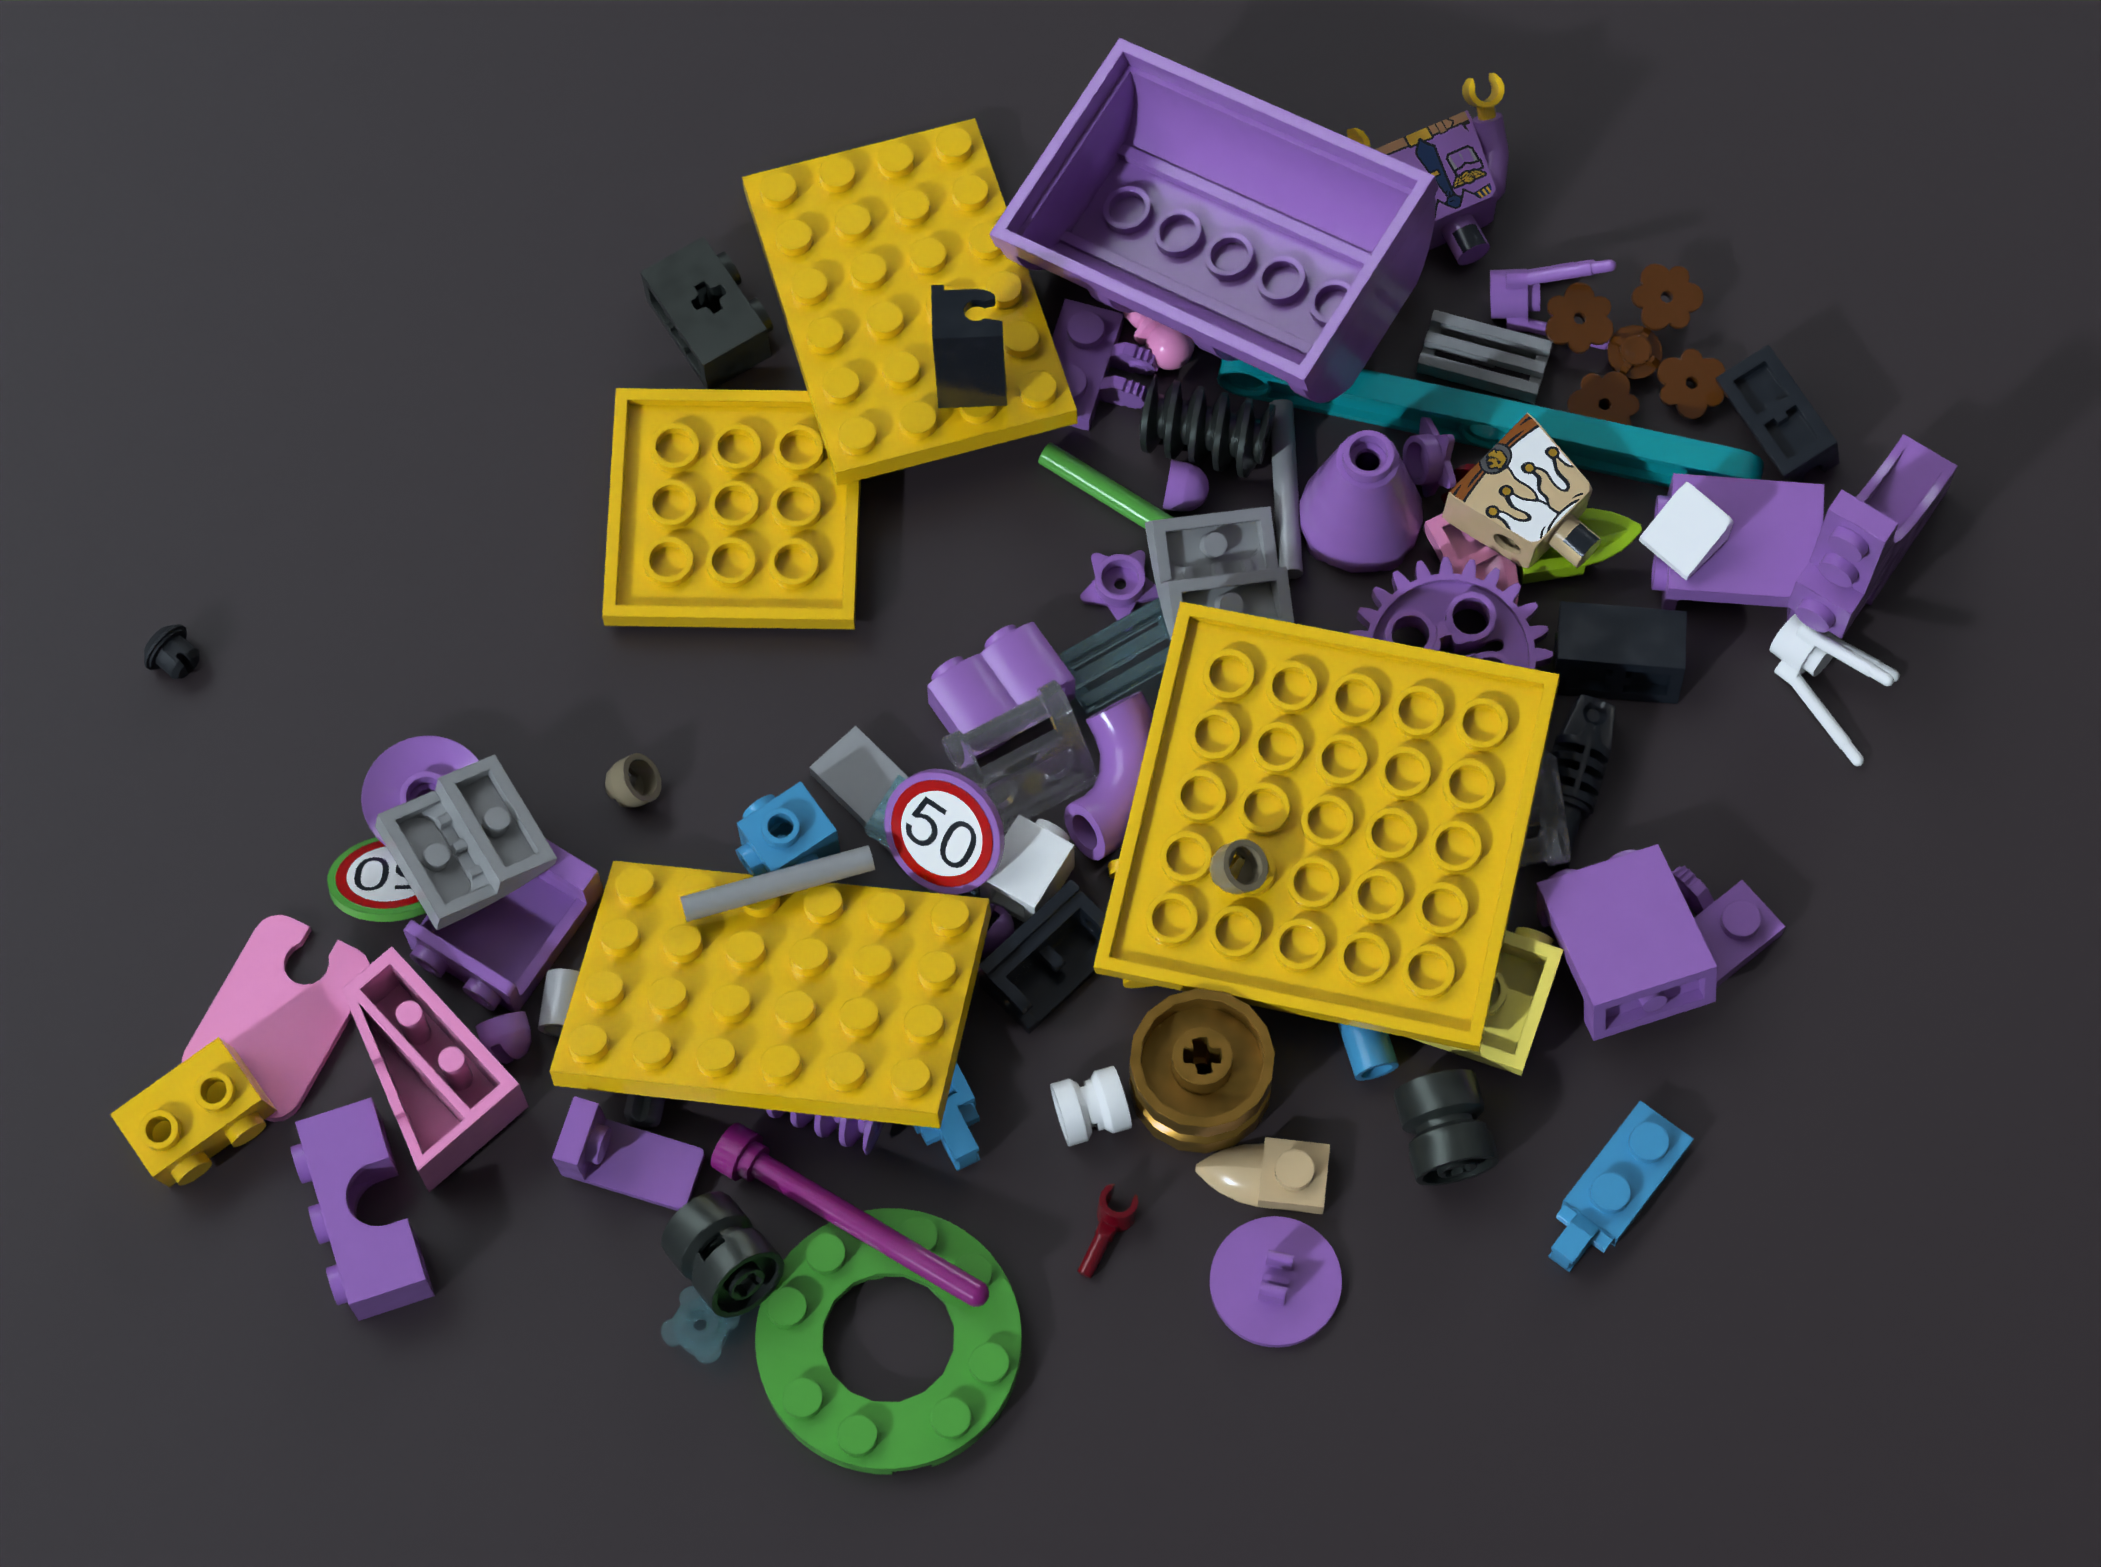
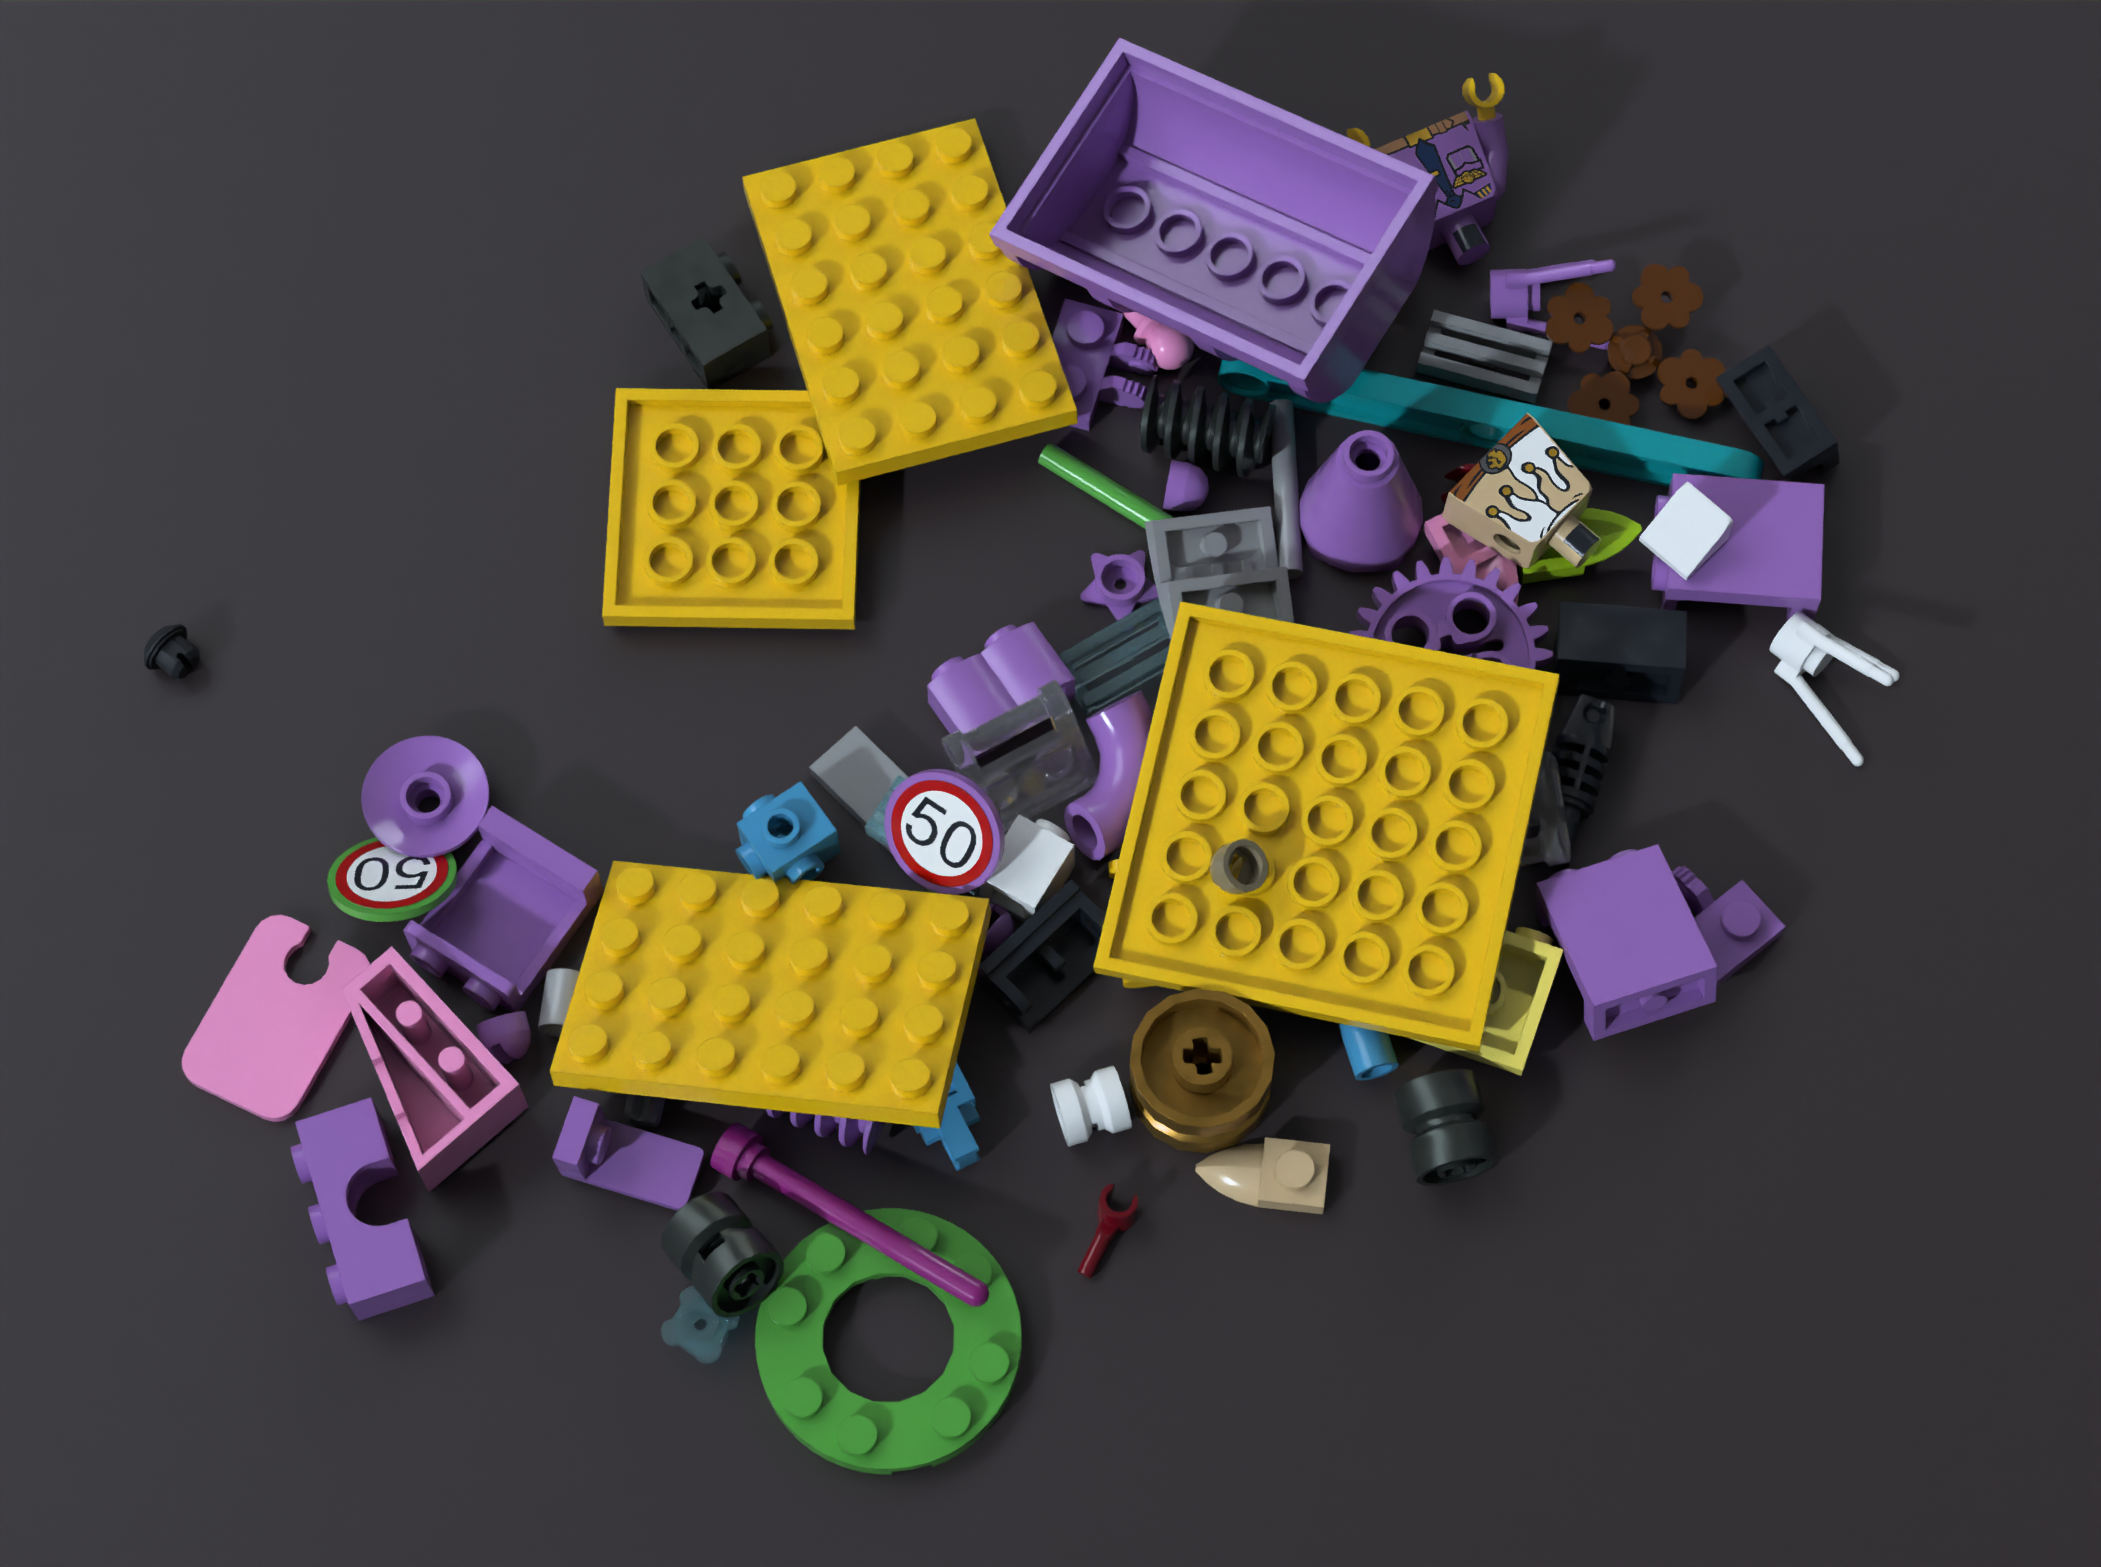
yellow brick [110,1037,277,1187] -> none
light grey slope [375,754,557,931] -> none
dark tan hinge [605,753,662,808] -> none
light grey bar [680,845,875,922] -> none
black hinge [931,285,1007,408] -> none
medium lavender piece [1209,1216,1342,1348] -> none
medium lavender plate [1403,417,1456,498] -> none
dark azure hinge [1548,1100,1694,1273] -> none
medium lavender arch [1787,434,1958,639] -> none

